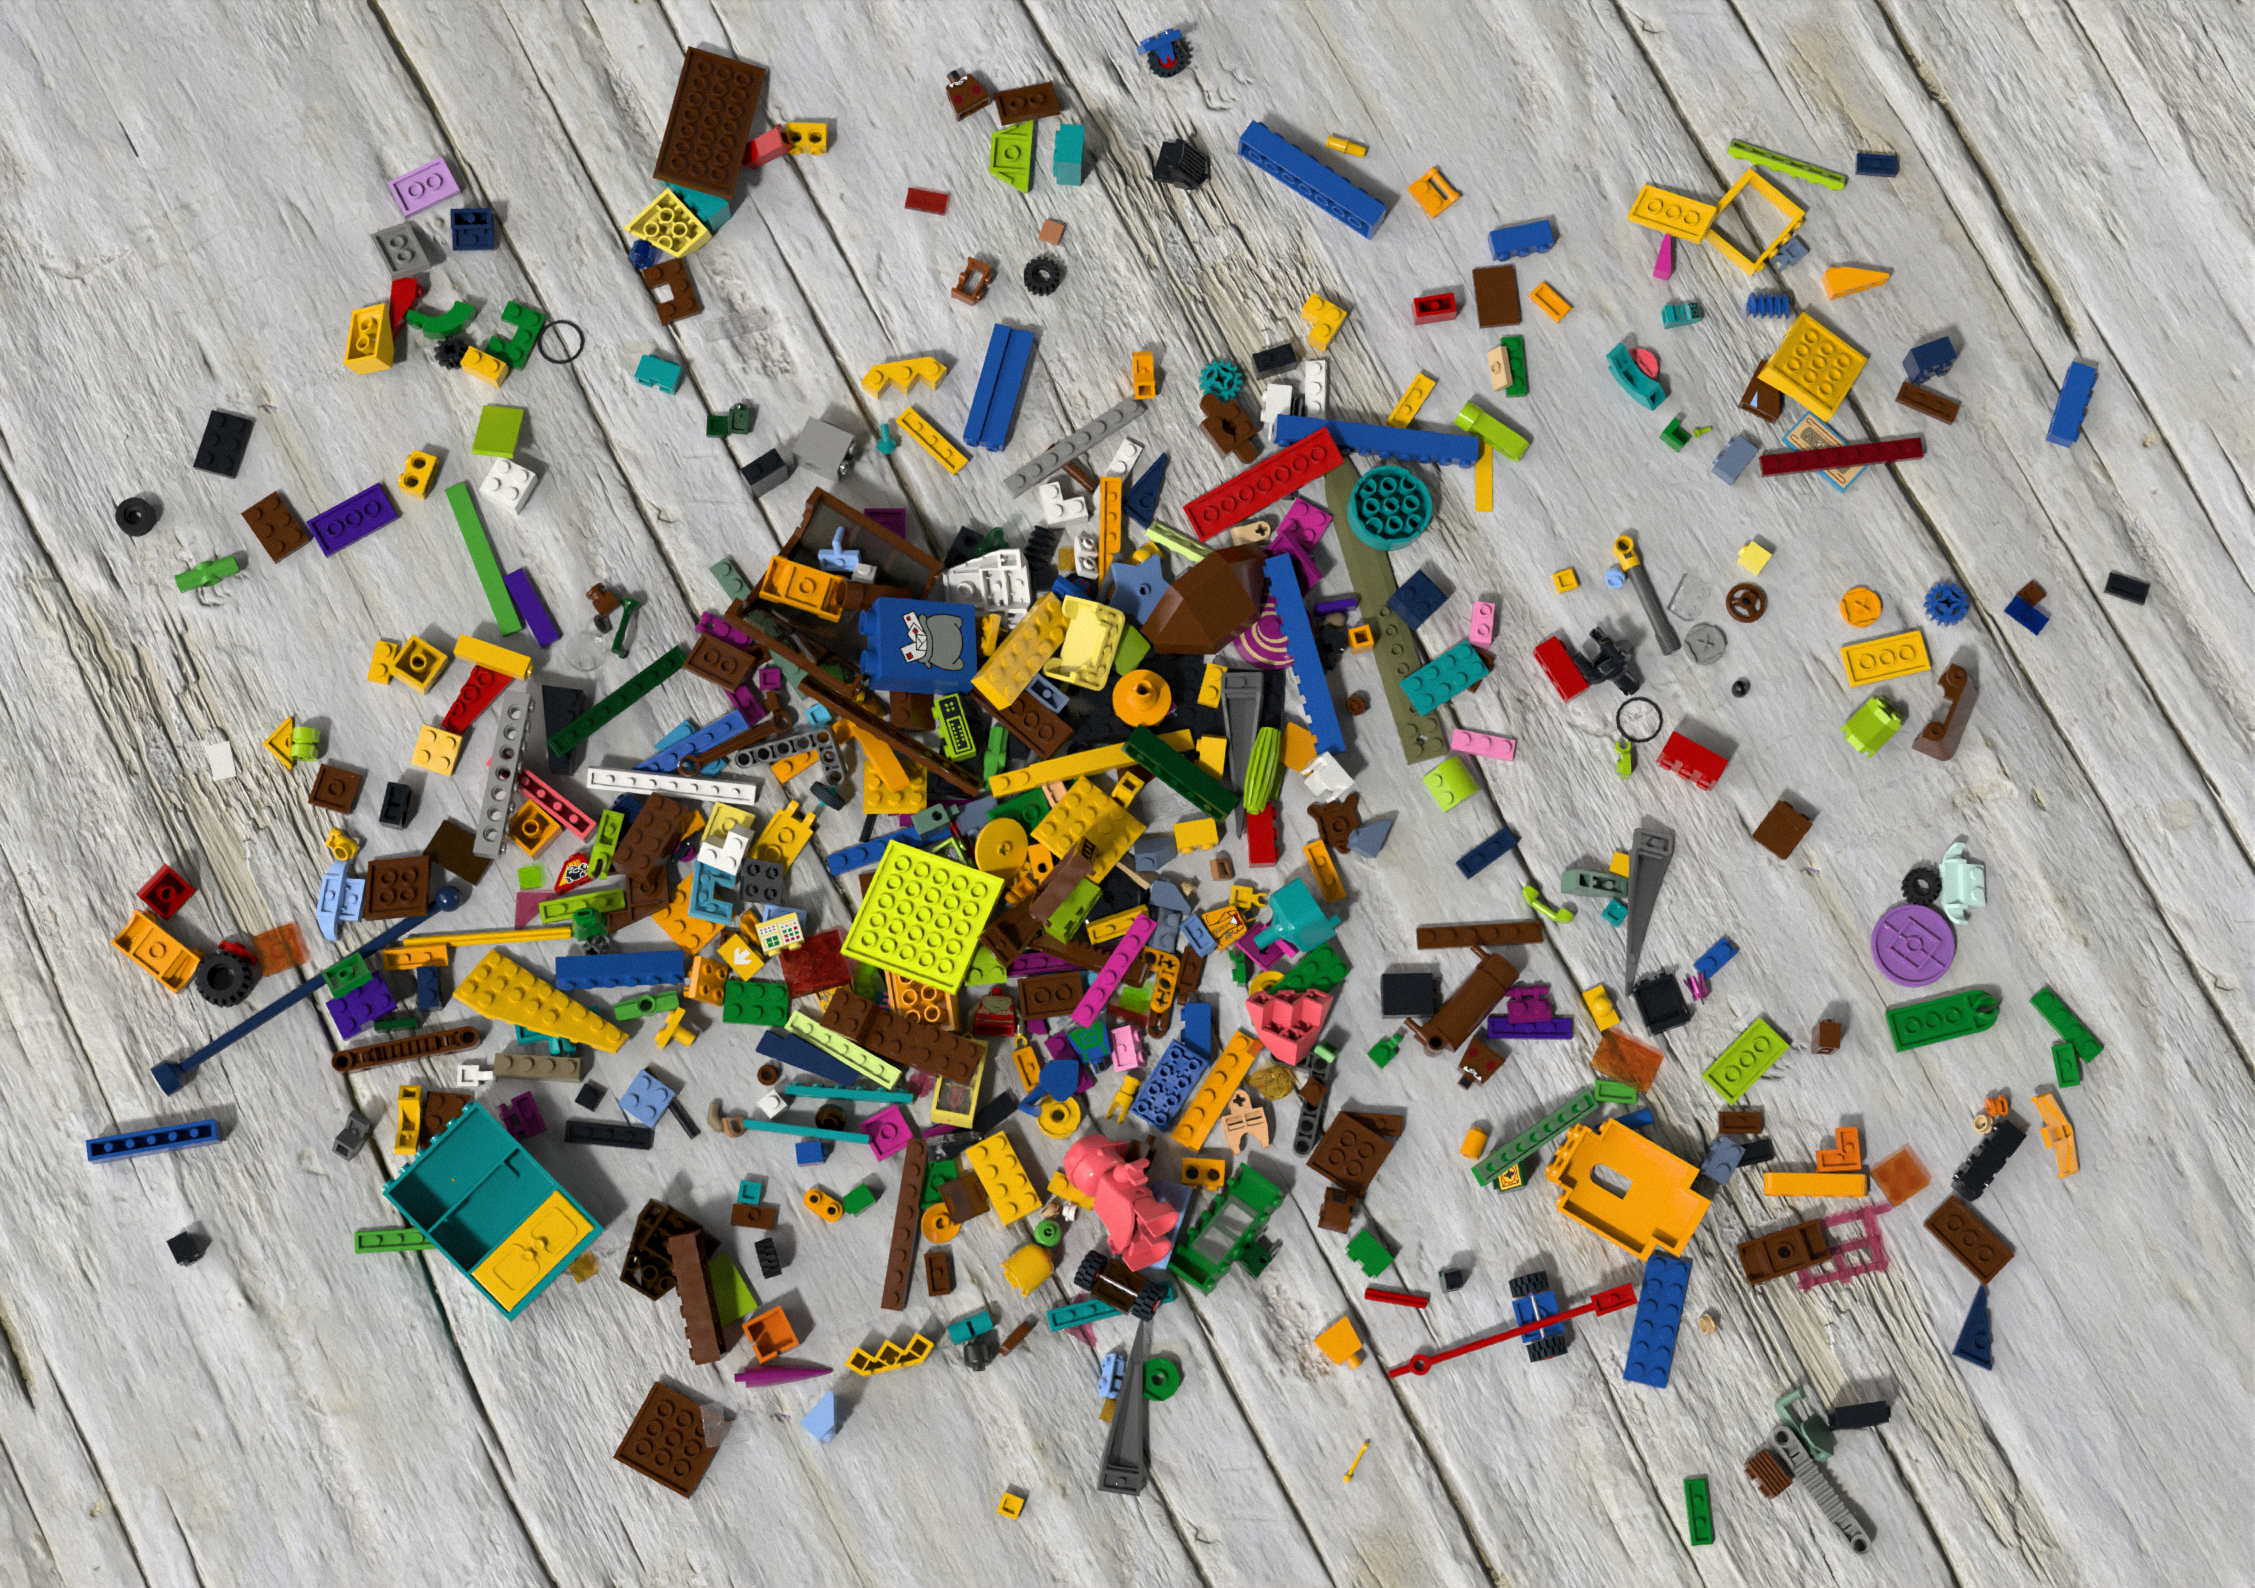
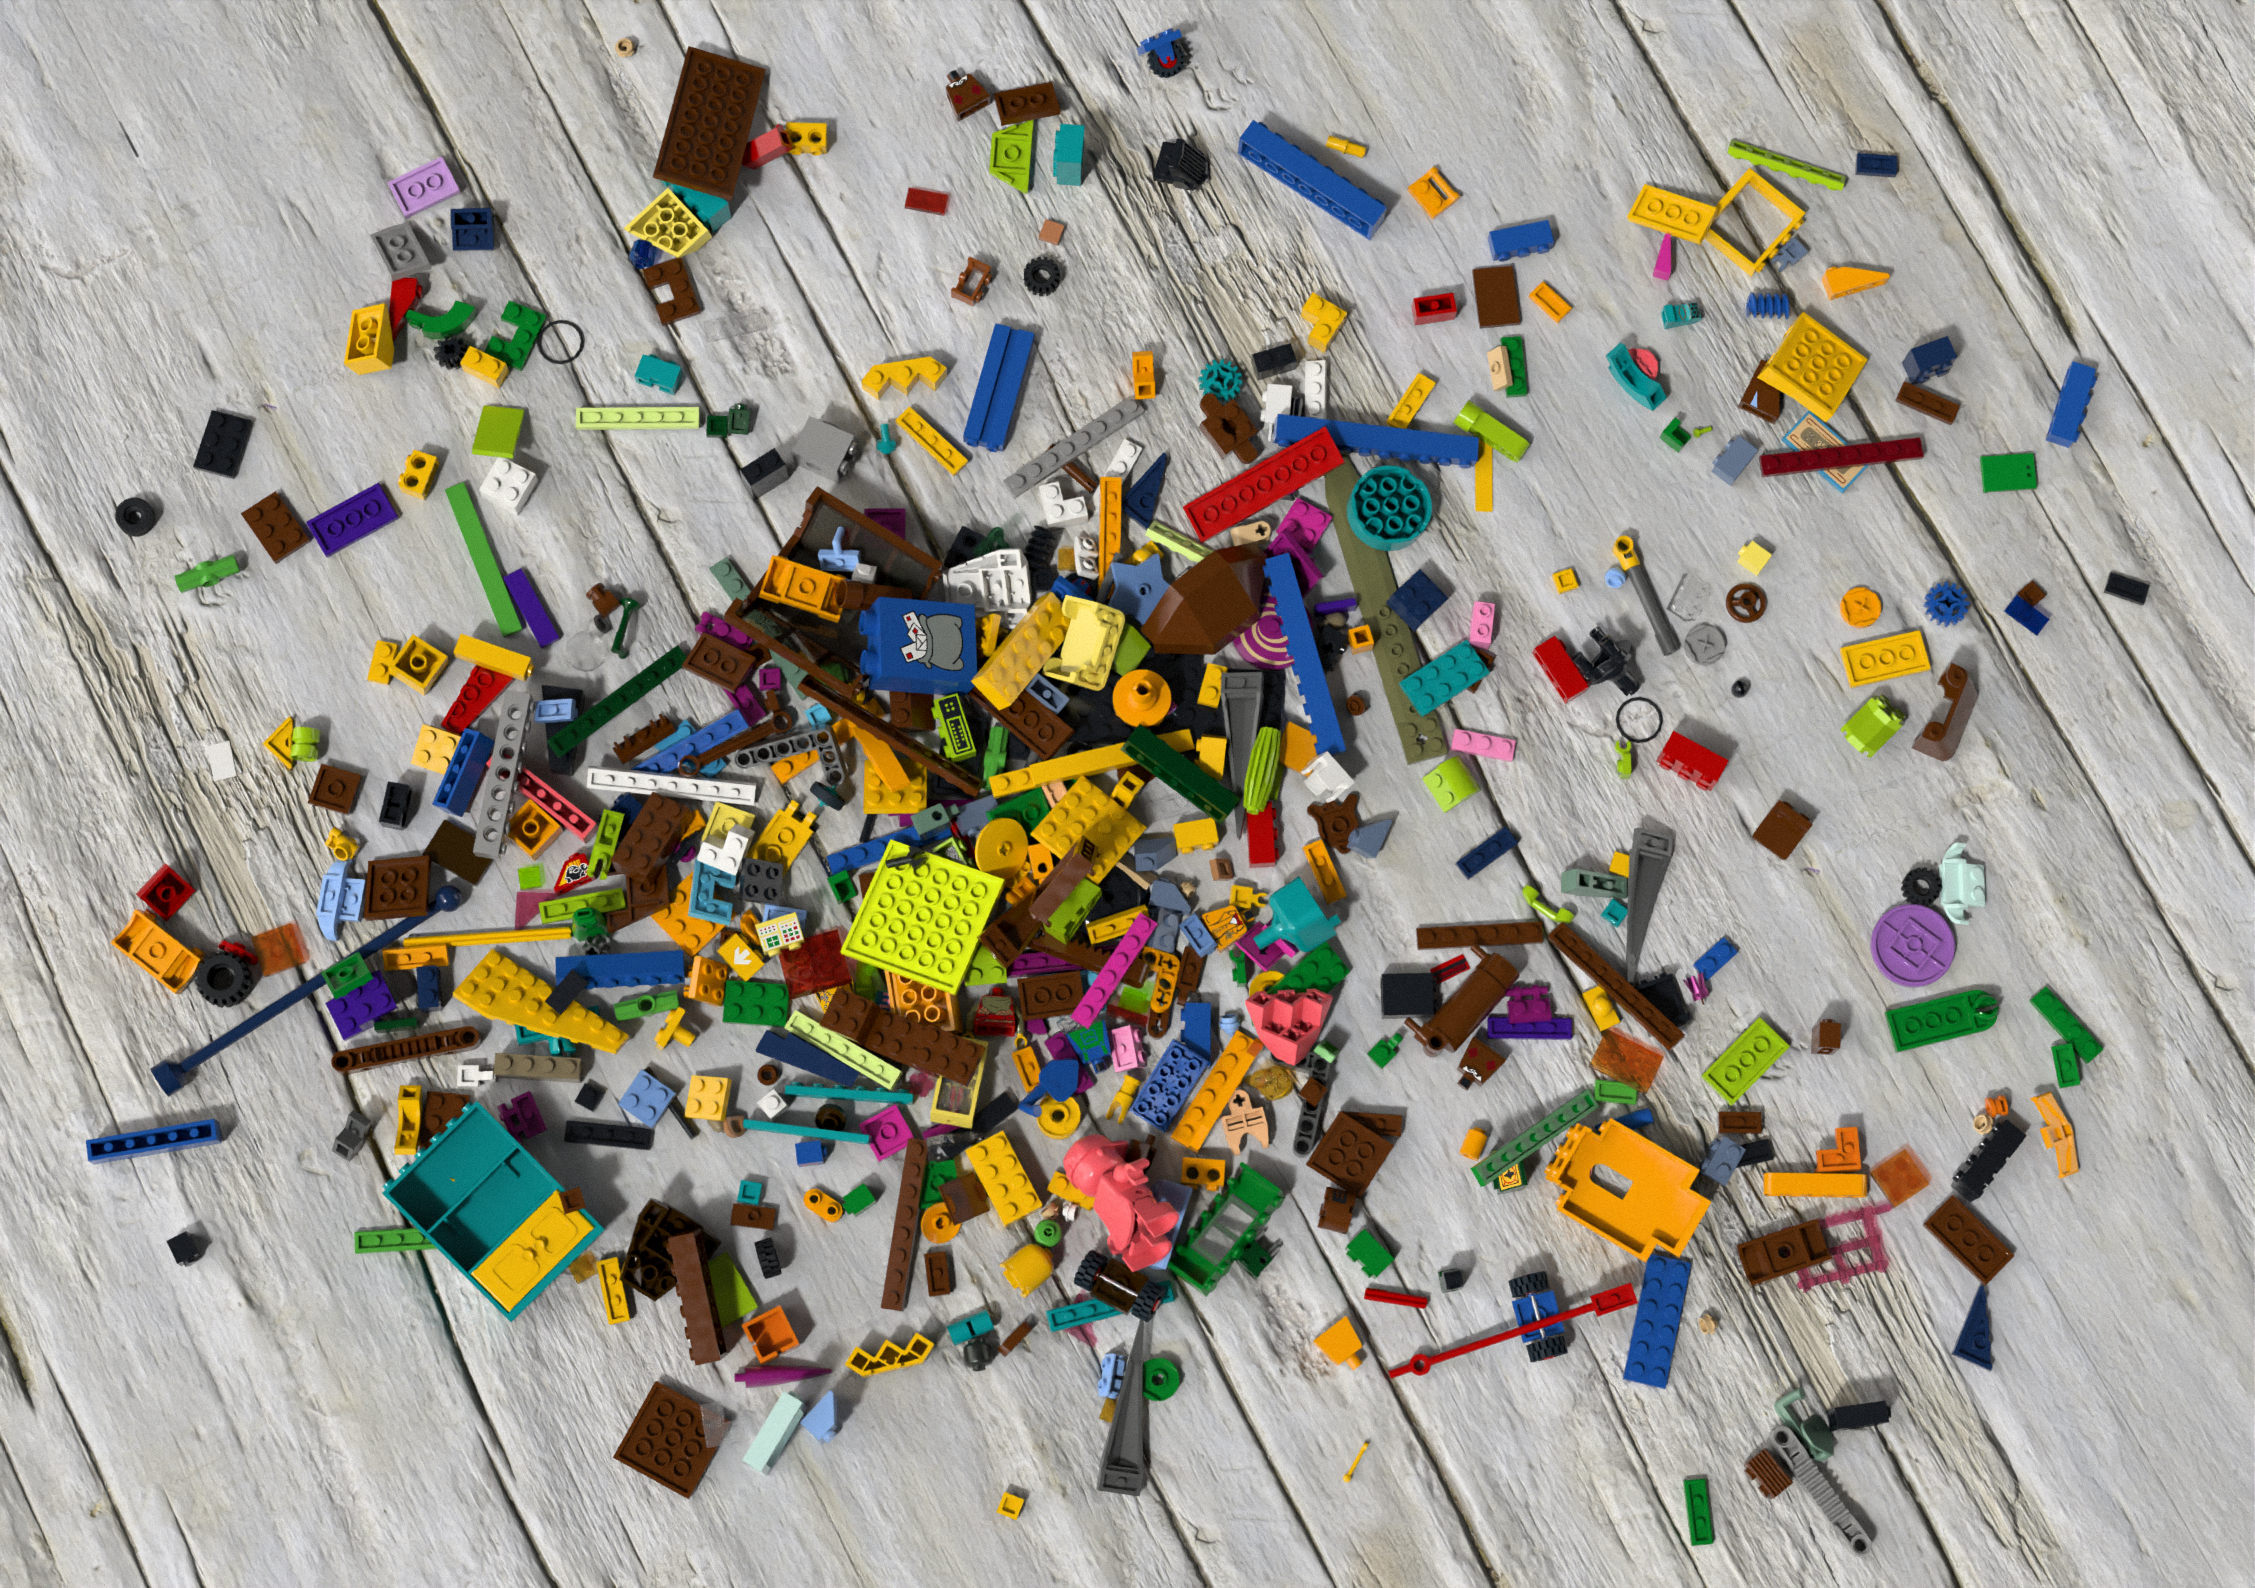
none -> blue brick [432,728,495,817]
none -> medium blue plate [534,699,578,723]
none -> black tile [544,969,589,1015]
none -> reddish brown plate [558,1187,586,1214]
none -> yellowish green plate [576,407,700,430]
none -> yellow plate [596,1257,631,1325]
none -> reddish brown plate [612,713,676,765]
none -> tan plate [615,38,635,58]
none -> yellow plate [684,1075,732,1122]
none -> light aqua window [742,1390,808,1476]
none -> green panel [827,870,857,905]
none -> pearl dark grey bar [886,846,927,871]
none -> light blue plate [1219,1014,1240,1037]
none -> sticker [1430,954,1470,984]
none -> reddish brown plate [1547,922,1685,1051]
none -> green container [1980,453,2037,493]

